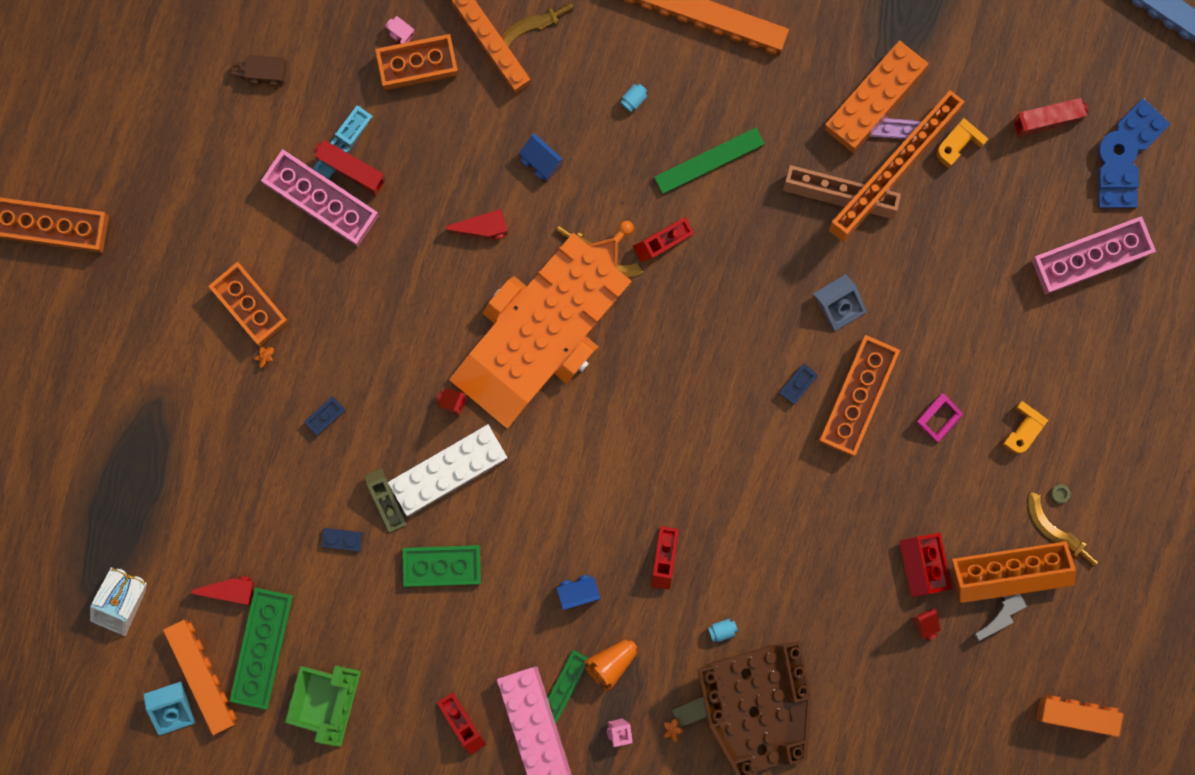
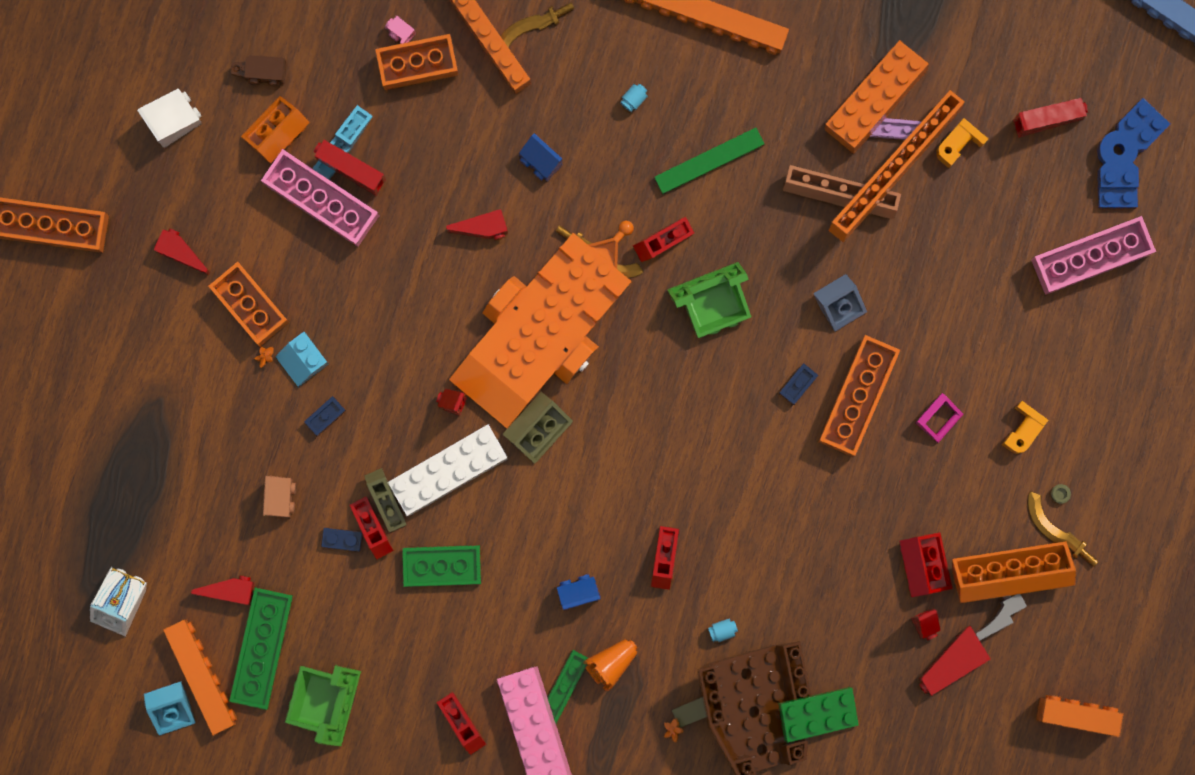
bright pink brick [607,719,633,747] -> none
none -> white slope [137,88,202,148]
none -> red slope [153,228,210,275]
none -> orange slope [241,96,310,164]
none -> nougat slope [263,476,296,518]
none -> medium azure slope [275,332,329,387]
none -> red slope [350,496,394,559]
none -> olive slope [503,392,573,464]
none -> bright green windscreen [667,262,751,338]
none -> green plate [778,687,859,742]
none -> red slope [919,626,990,696]

